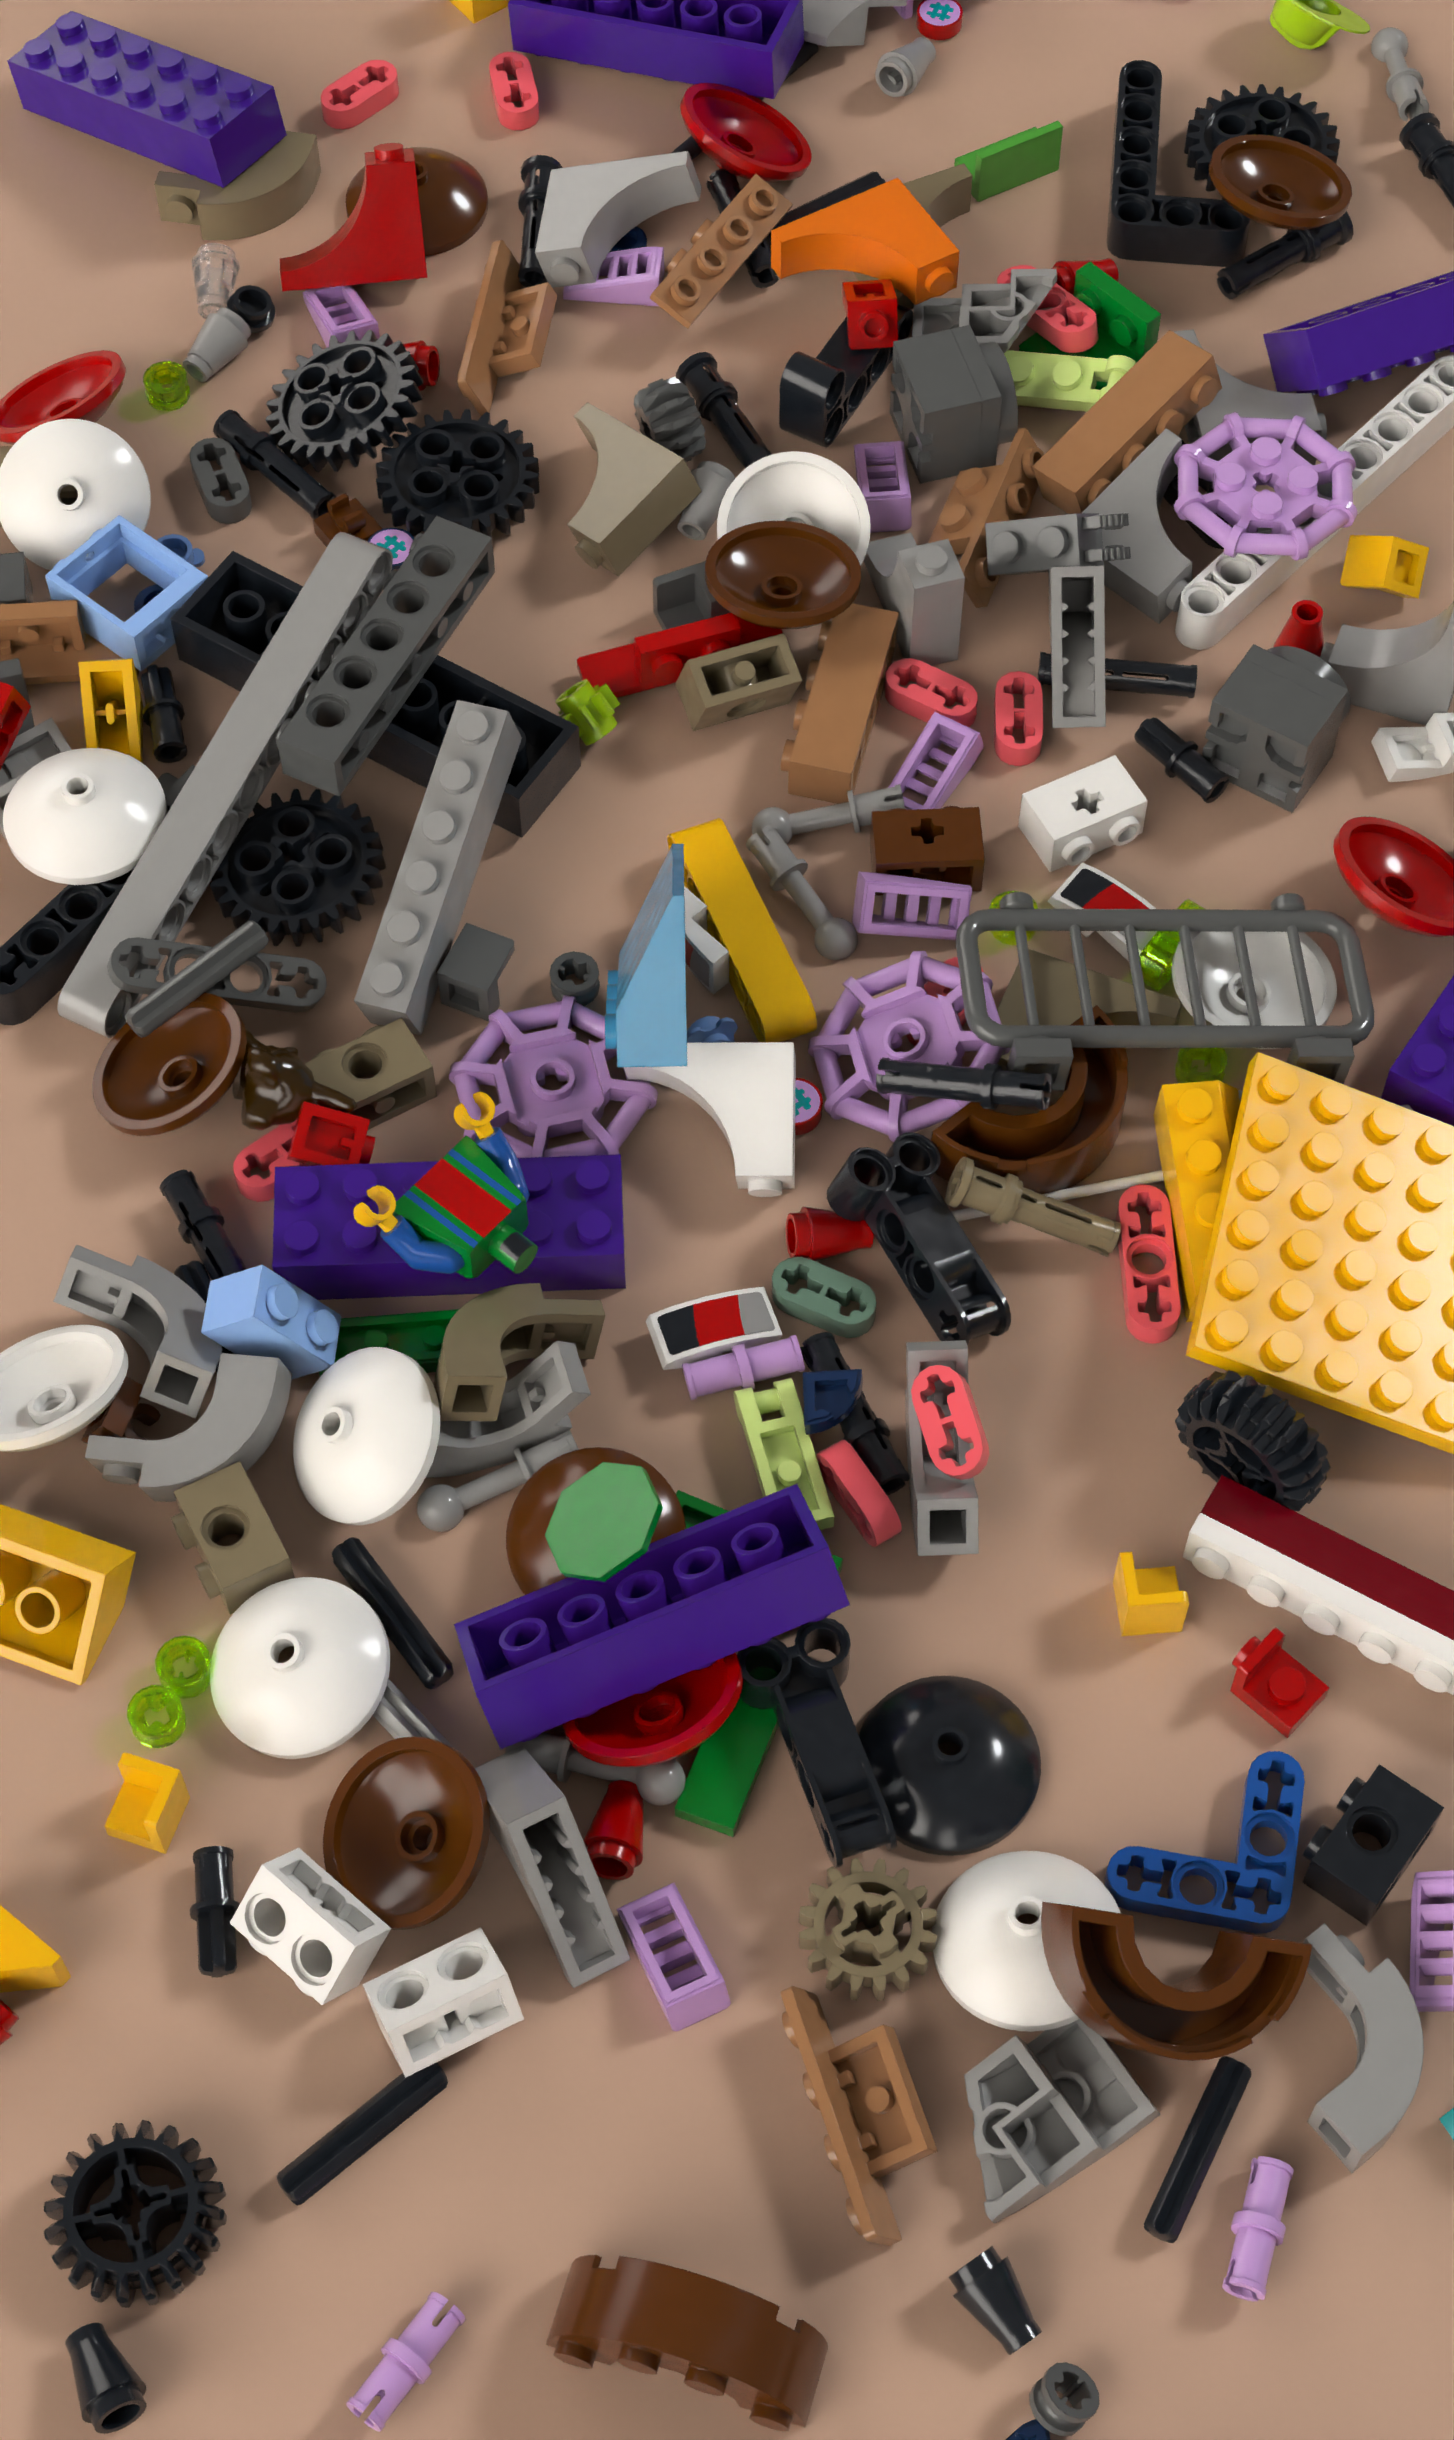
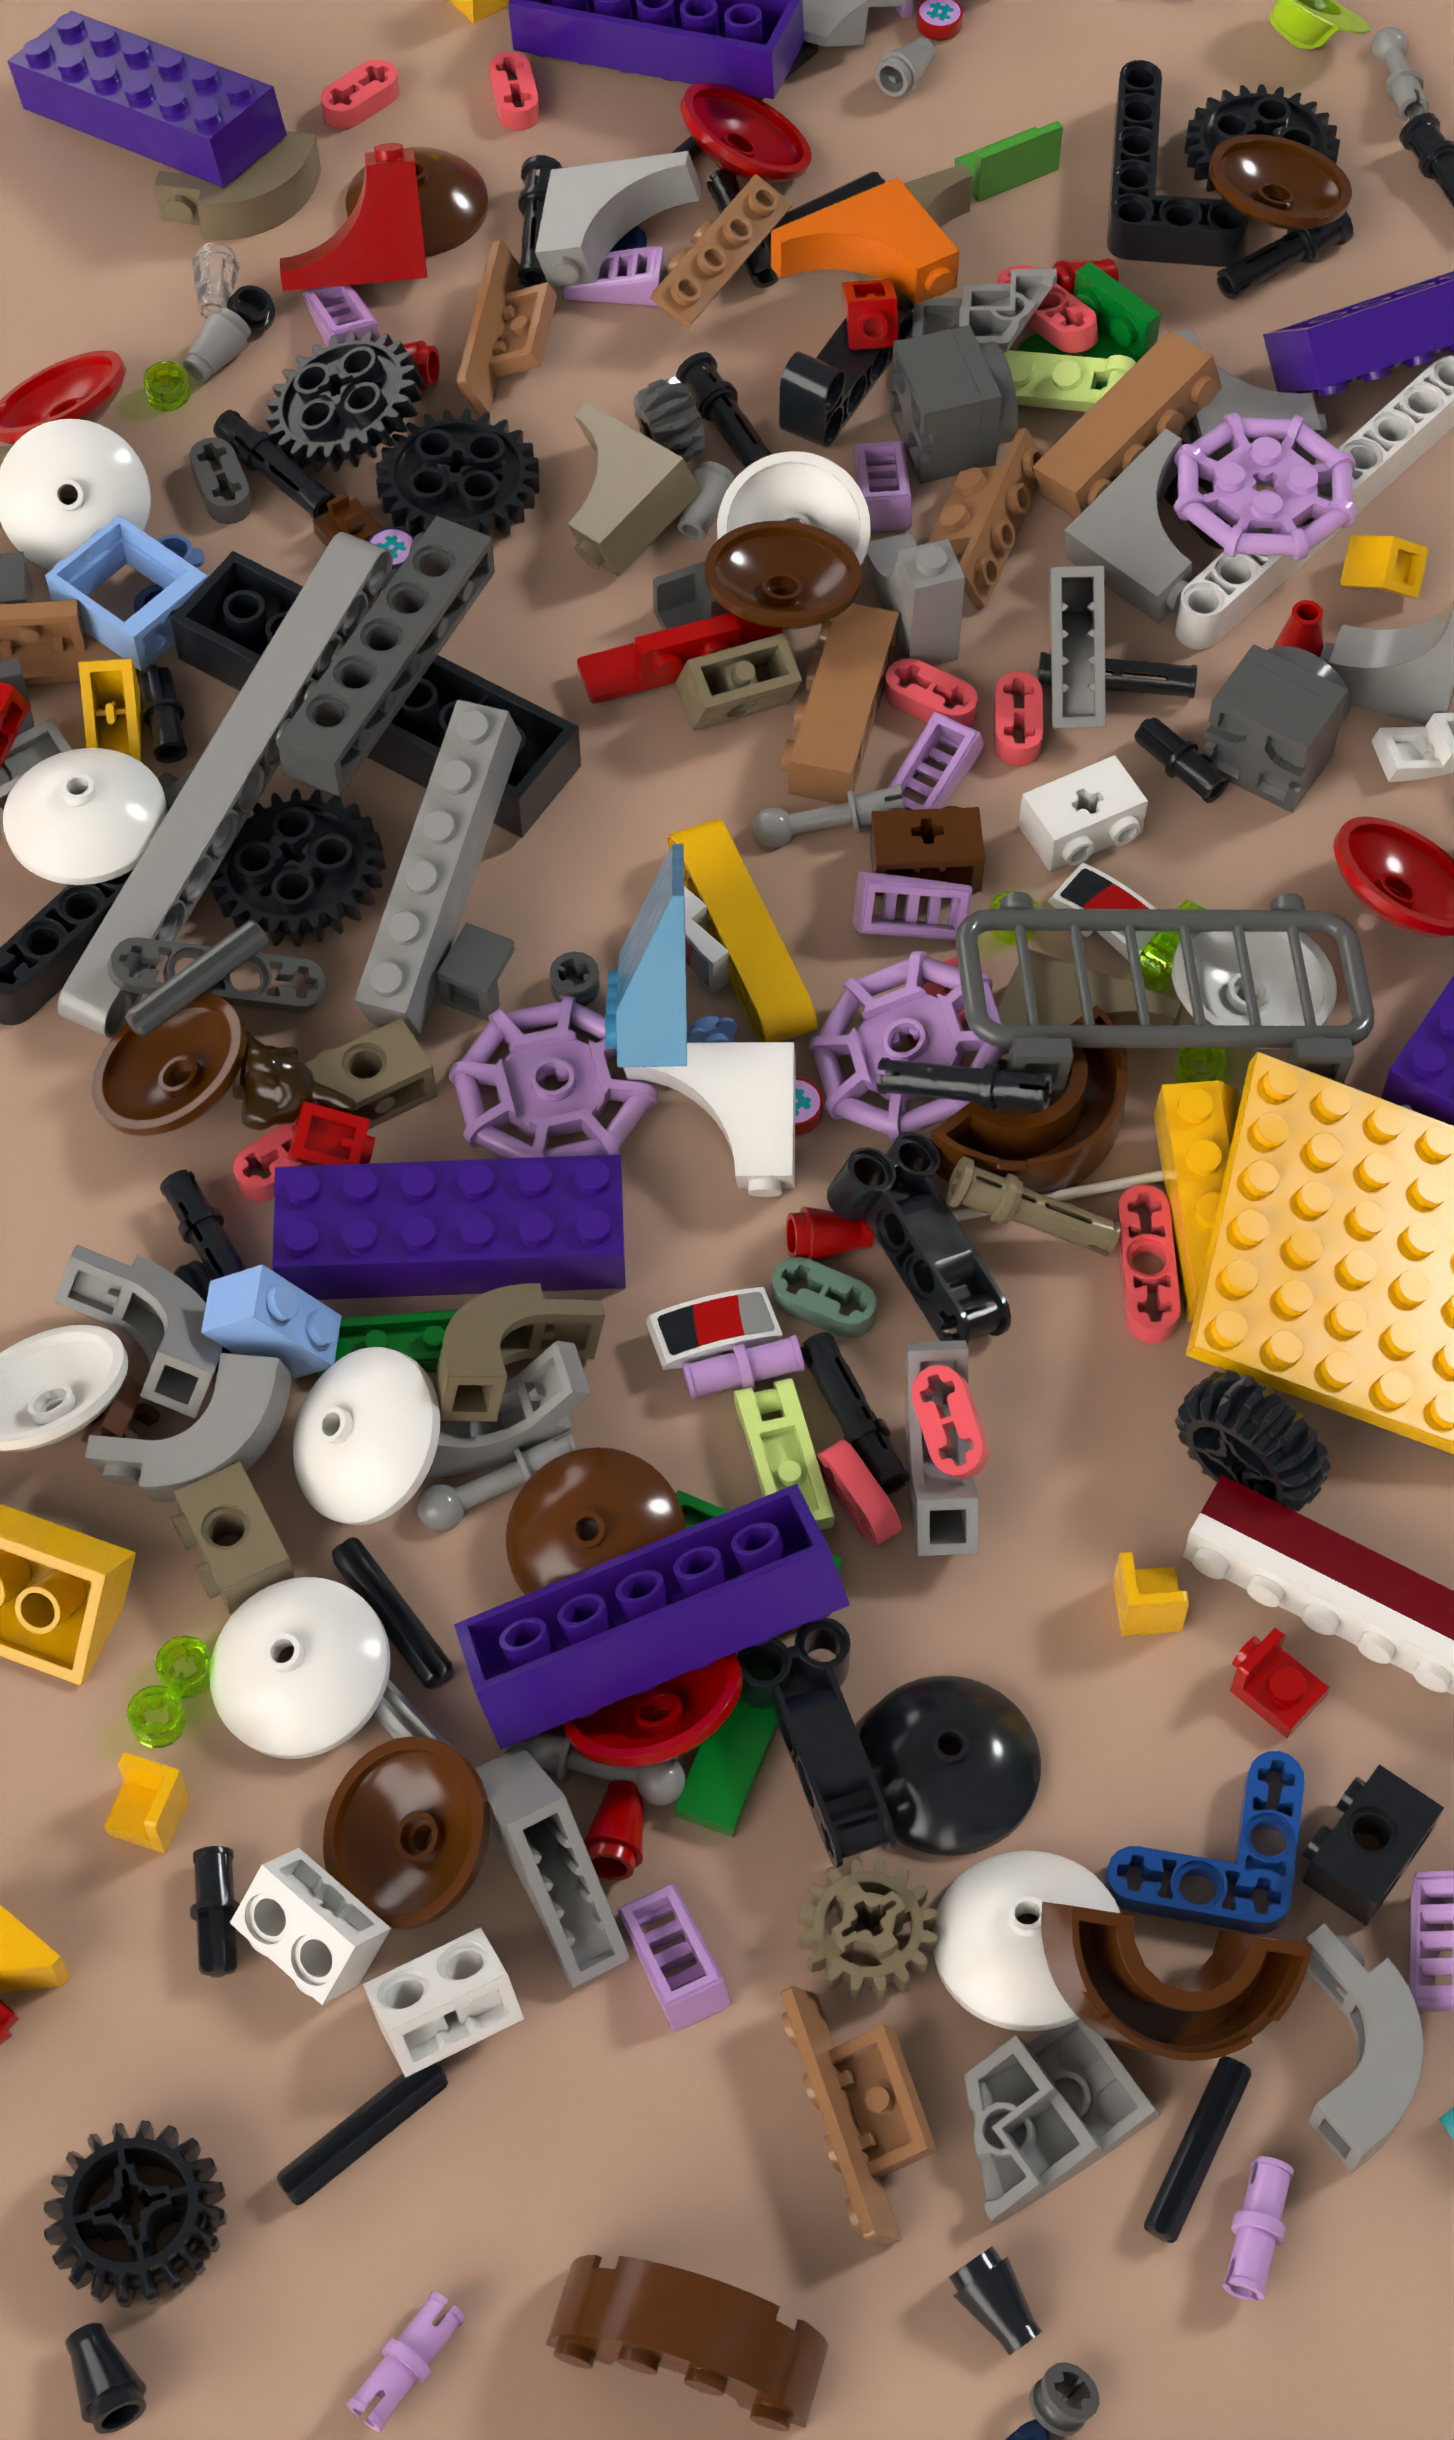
torso [353,1092,538,1279] -> none
piece [545,1462,663,1582] -> none
lime gear [555,679,620,746] -> none
light grey pin [746,824,858,960] -> none
dark blue tile [803,1369,863,1435] -> none
dark grey hinge [985,513,1131,575] -> none

